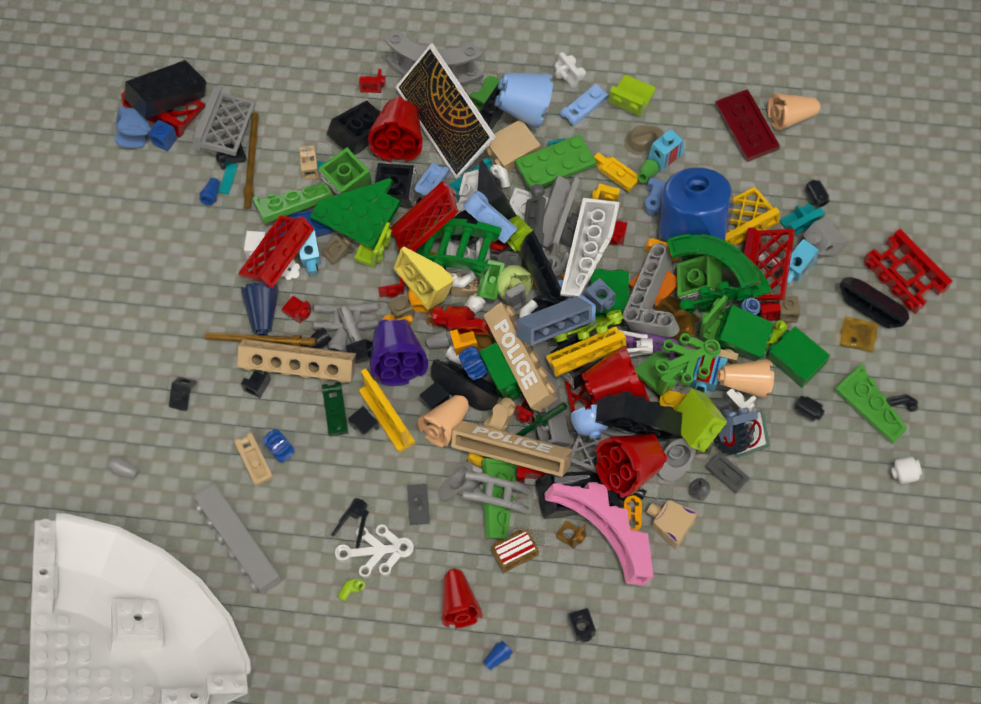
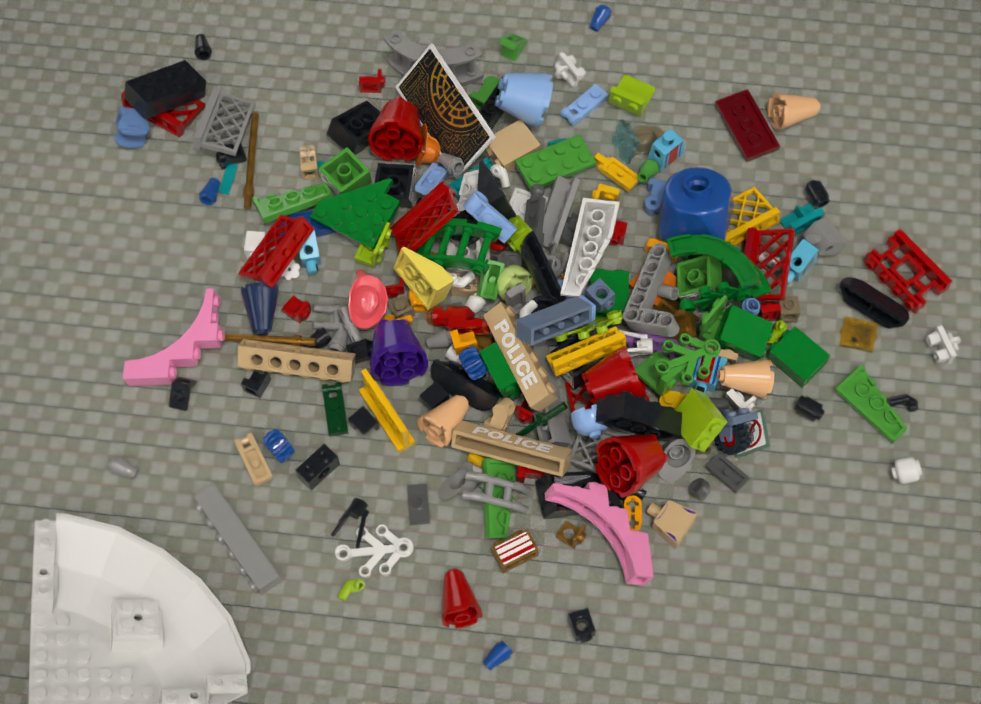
blue brick [148,120,177,152] -> none
dark tan bracket [322,235,355,264] -> none
none -> bright pink arch [123,288,225,386]
none -> black cone [194,34,212,60]
none -> black brick [295,444,340,491]
none -> coral hat [348,269,388,329]
none -> orange piece [415,123,440,167]
none -> light grey cone [439,153,464,174]
none -> bright green slope [499,33,528,61]
none -> blue cone [589,4,612,32]
none -> clear light blue piece [612,119,640,164]
none -> light grey hinge [657,284,679,300]
none -> white hips [926,326,961,365]

